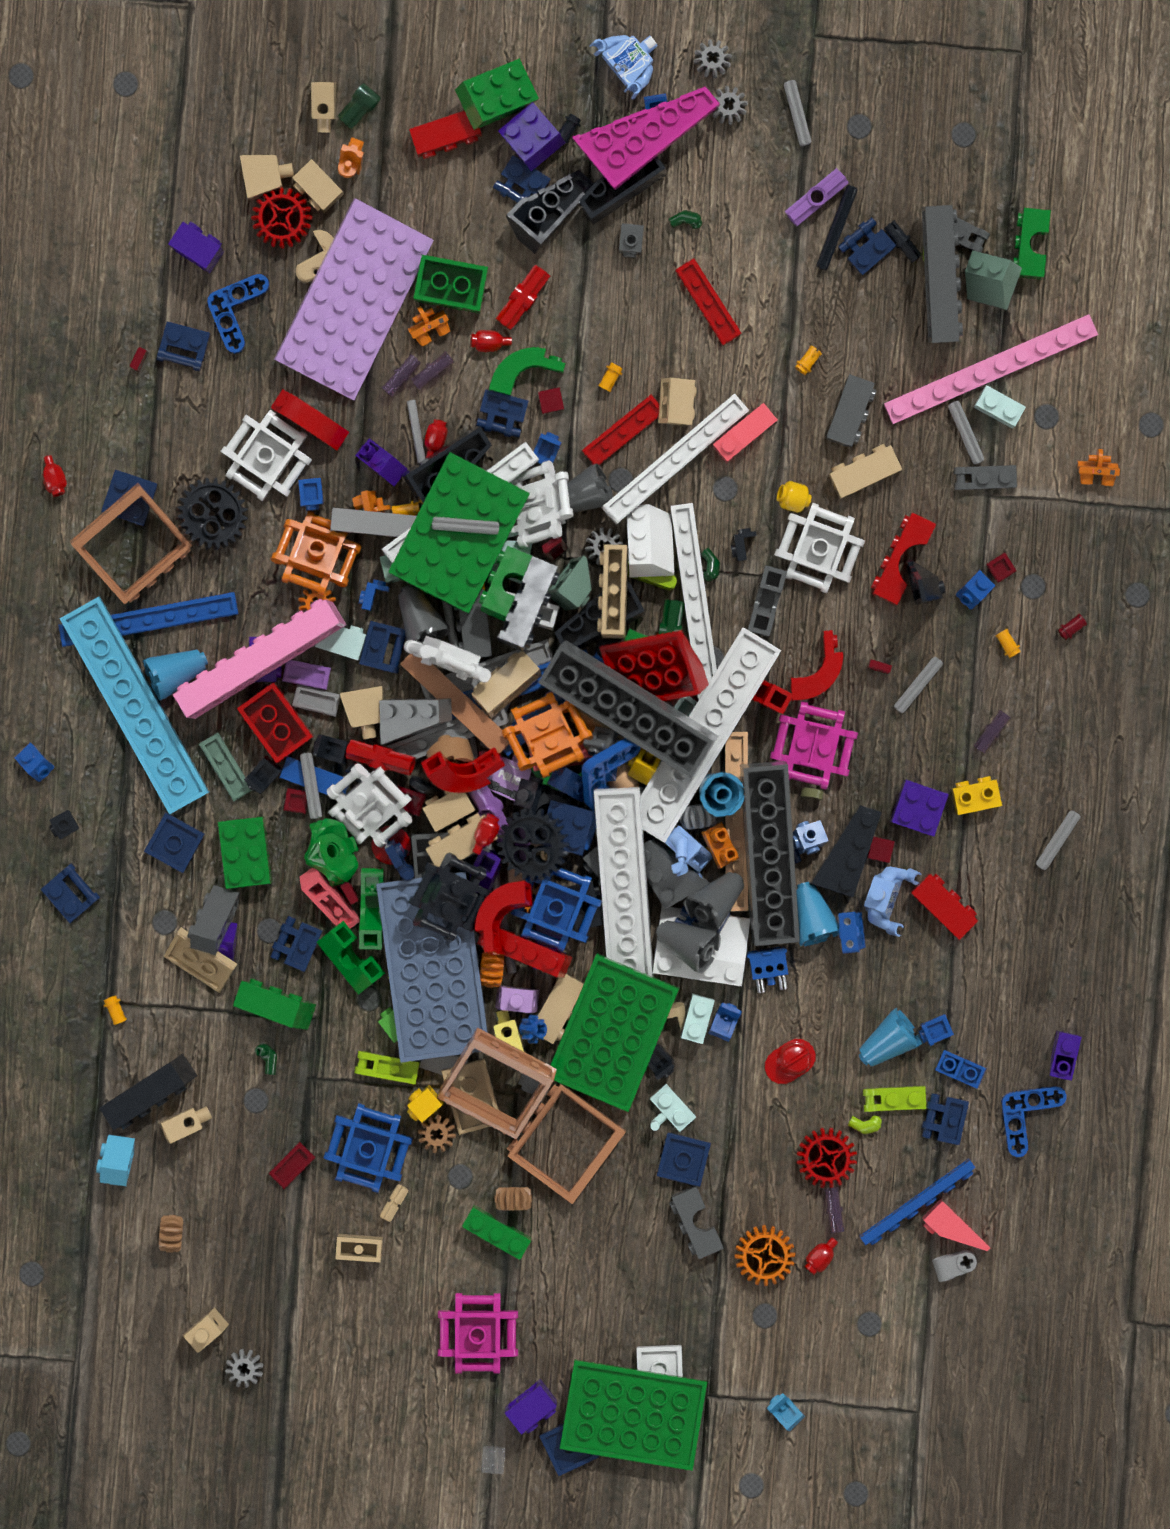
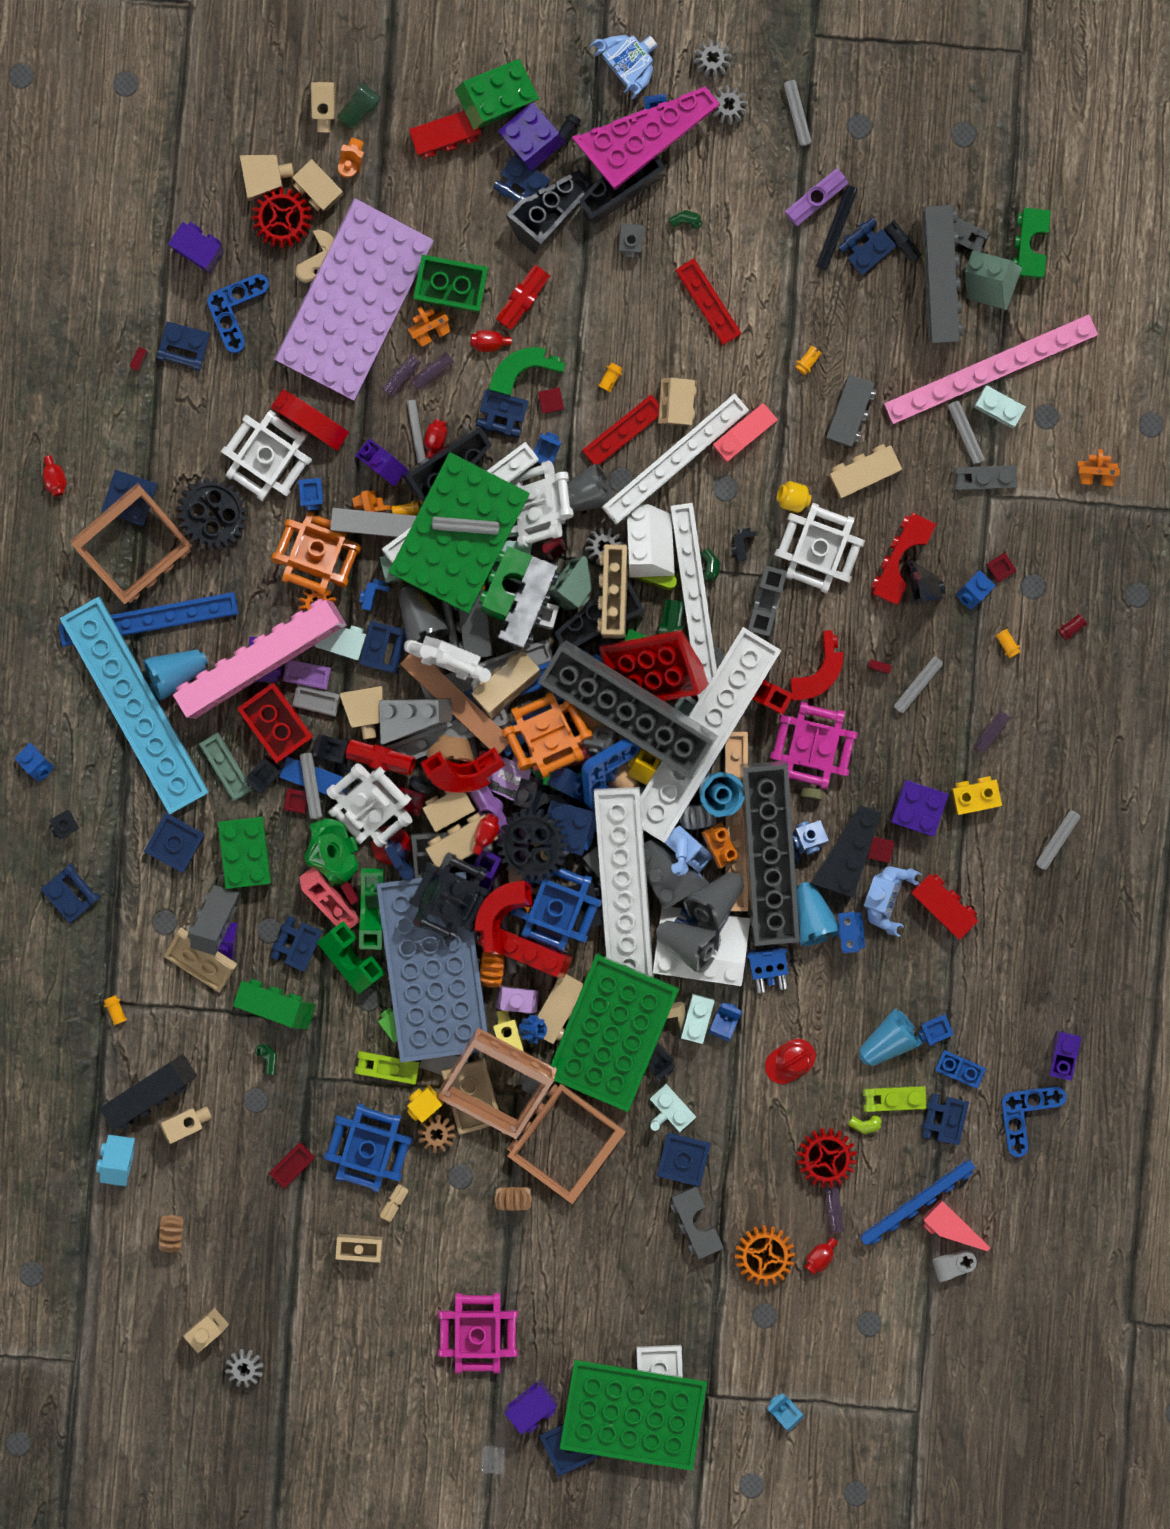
green arch [462,1204,532,1260] -> none

